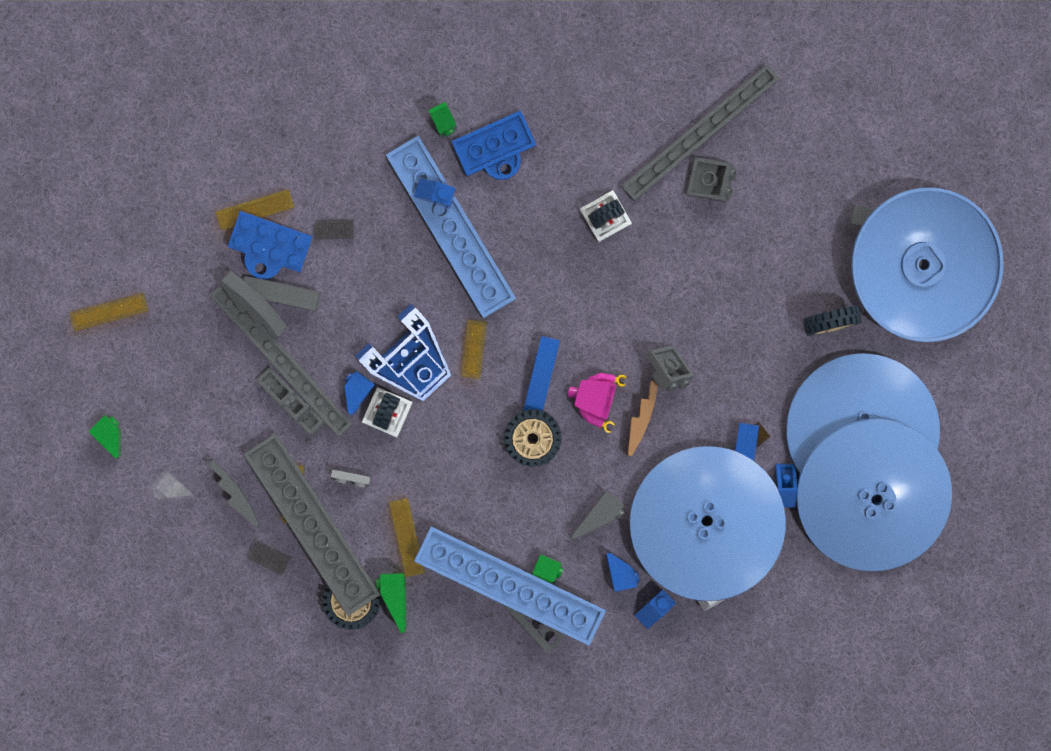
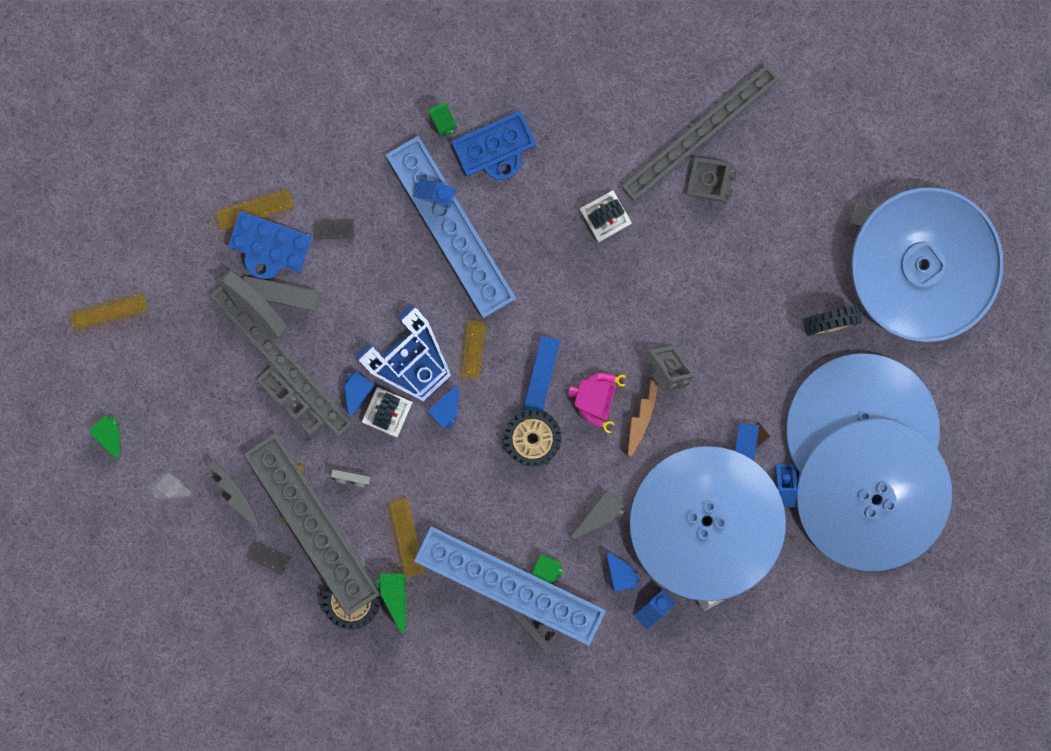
none -> blue slope [428,386,459,429]

